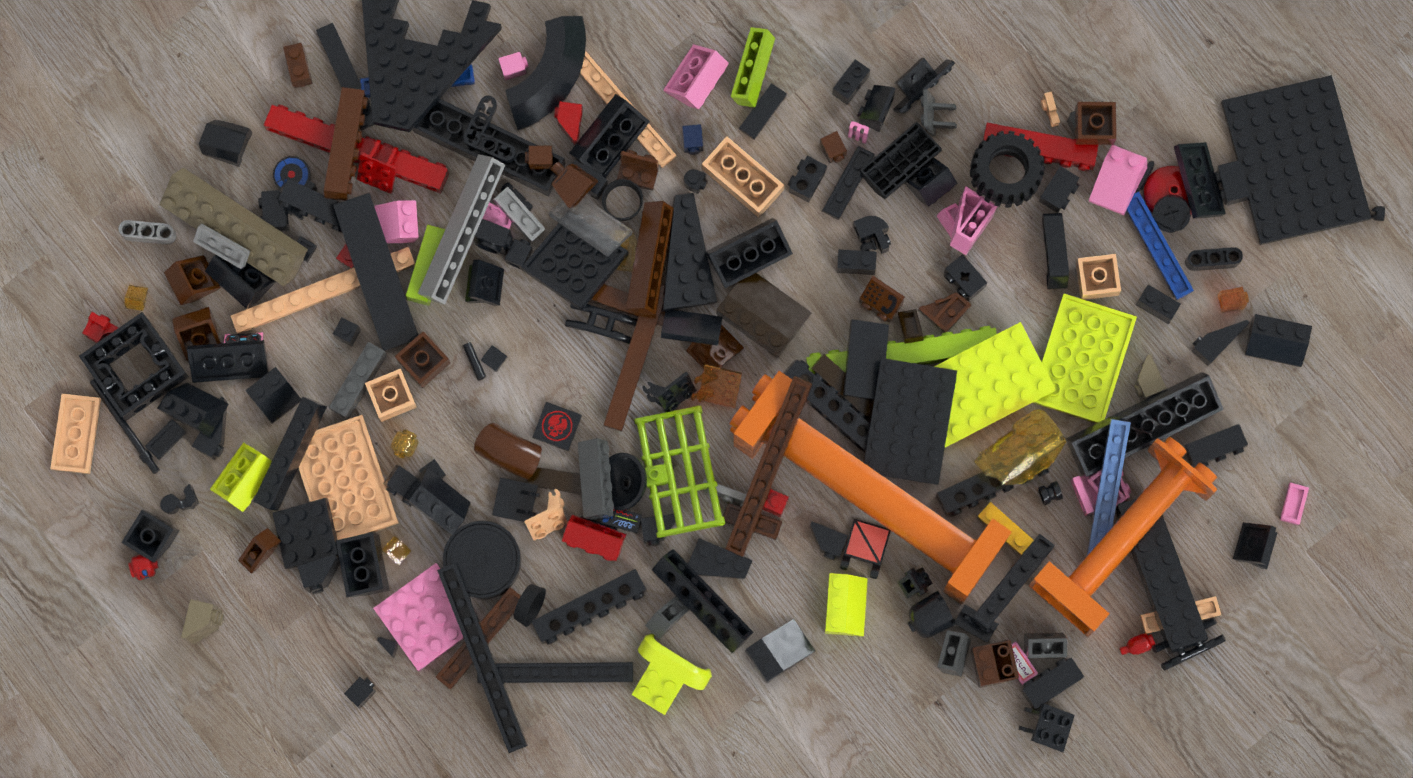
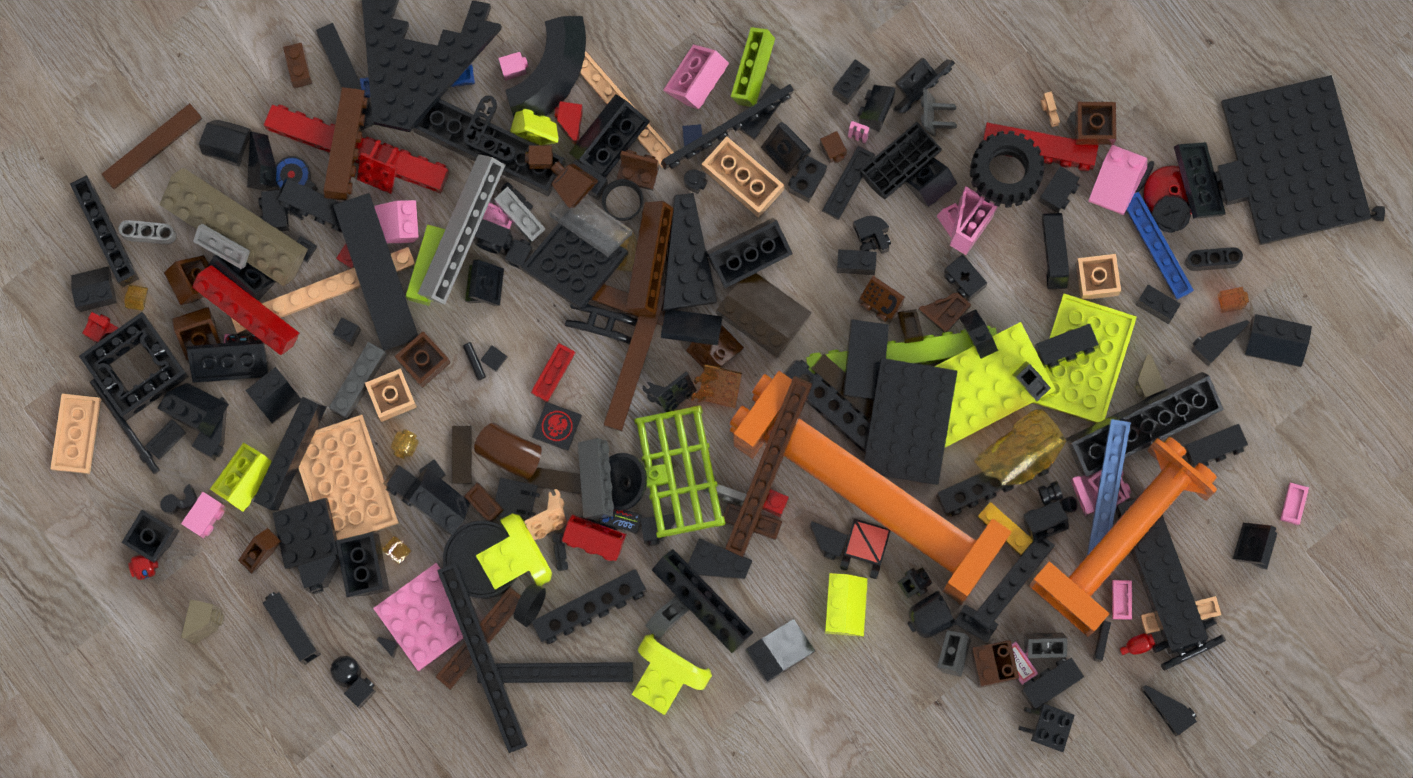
none -> black brick [70,175,139,288]
none -> black slope [71,266,117,312]
none -> reddish brown tile [101,103,202,189]
none -> bright pink brick [181,492,225,539]
none -> red brick [192,265,300,355]
none -> black slope [247,132,277,190]
none -> black piece [263,592,321,665]
none -> black hair [330,655,361,687]
none -> dark brown tile [452,426,472,484]
none -> reddish brown tile [464,482,504,522]
none -> neon yellow piece [476,513,552,589]
none -> neon yellow slope [510,109,559,146]
none -> red plate [531,343,576,402]
none -> black axle [552,533,568,571]
none -> black plate [661,84,794,170]
none -> black bracket [761,122,812,174]
none -> black slope [959,309,998,359]
none -> black brick [1012,361,1051,401]
none -> black brick [1023,501,1069,543]
none -> black brick [1035,324,1099,369]
none -> black hinge [1061,496,1078,513]
none -> black tile [1094,621,1111,662]
none -> bright pink plate [1112,580,1132,620]
none -> black slope [1141,685,1197,737]

